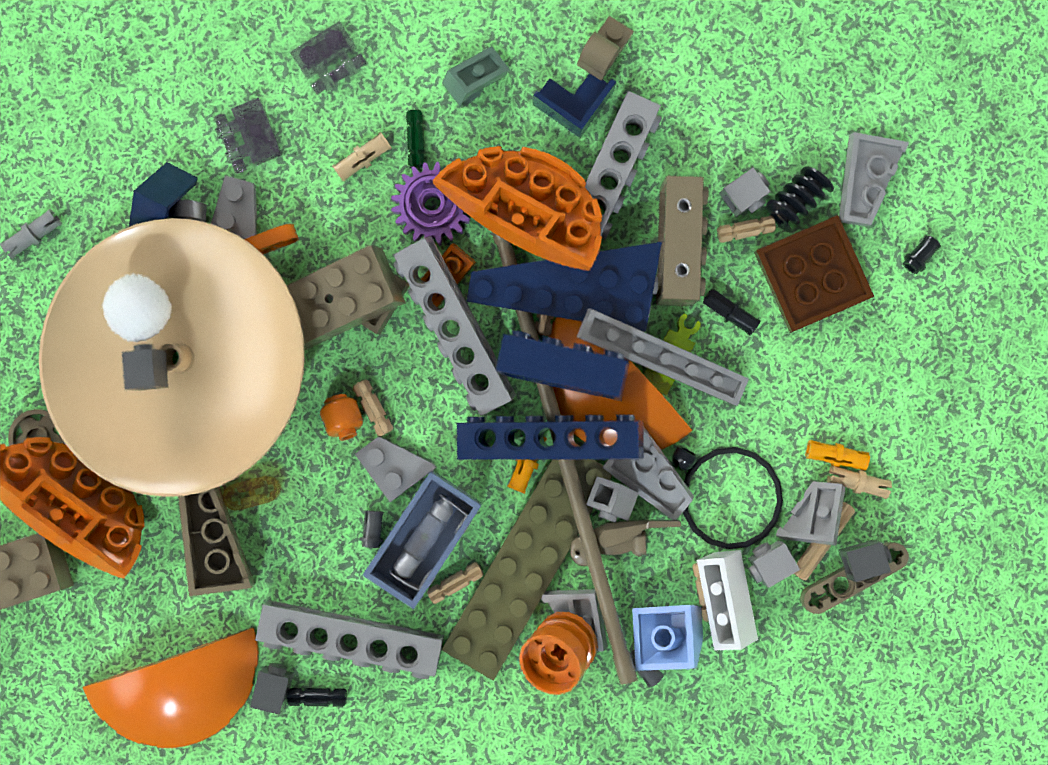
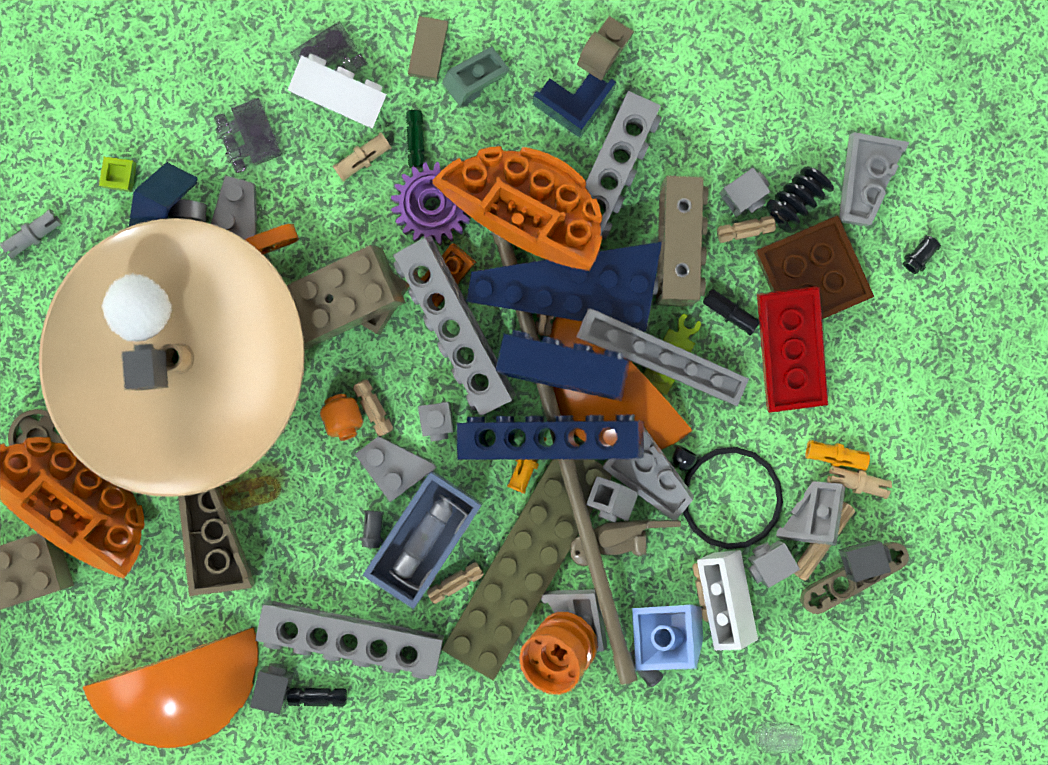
none -> lime plate [99,156,137,192]
none -> white brick [288,53,387,128]
none -> dark tan tile [408,16,449,81]
none -> light grey brick [418,402,455,441]
none -> clear brick [755,722,803,754]
none -> red tile [757,286,828,413]

